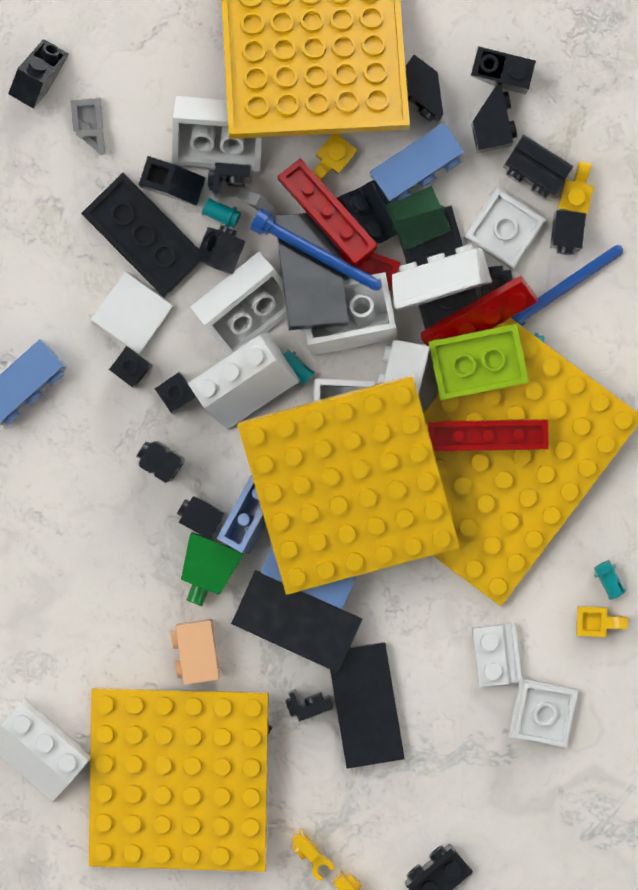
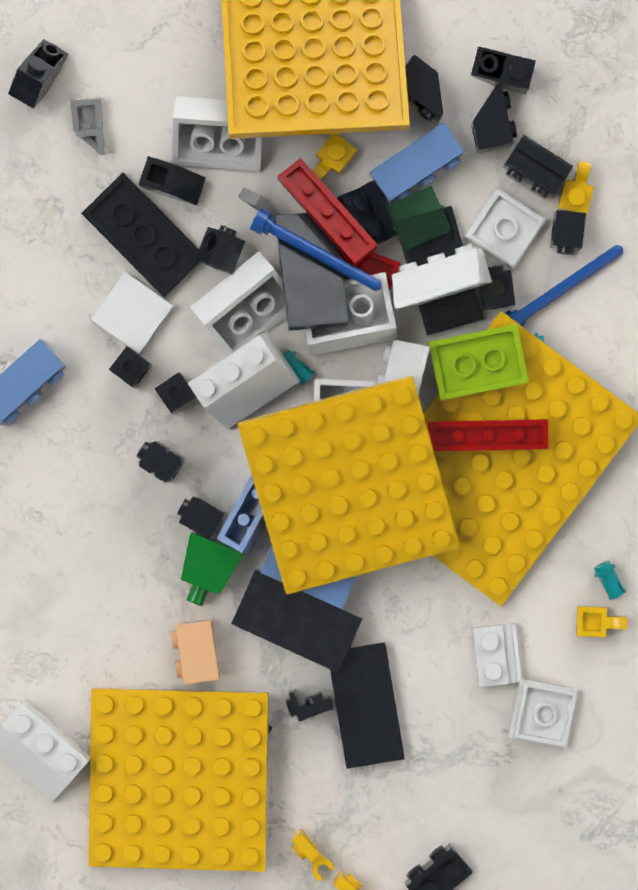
teal pin [201,198,241,228] -> none
black bracket [208,162,253,198] -> none
red plate [420,275,538,352] -> none

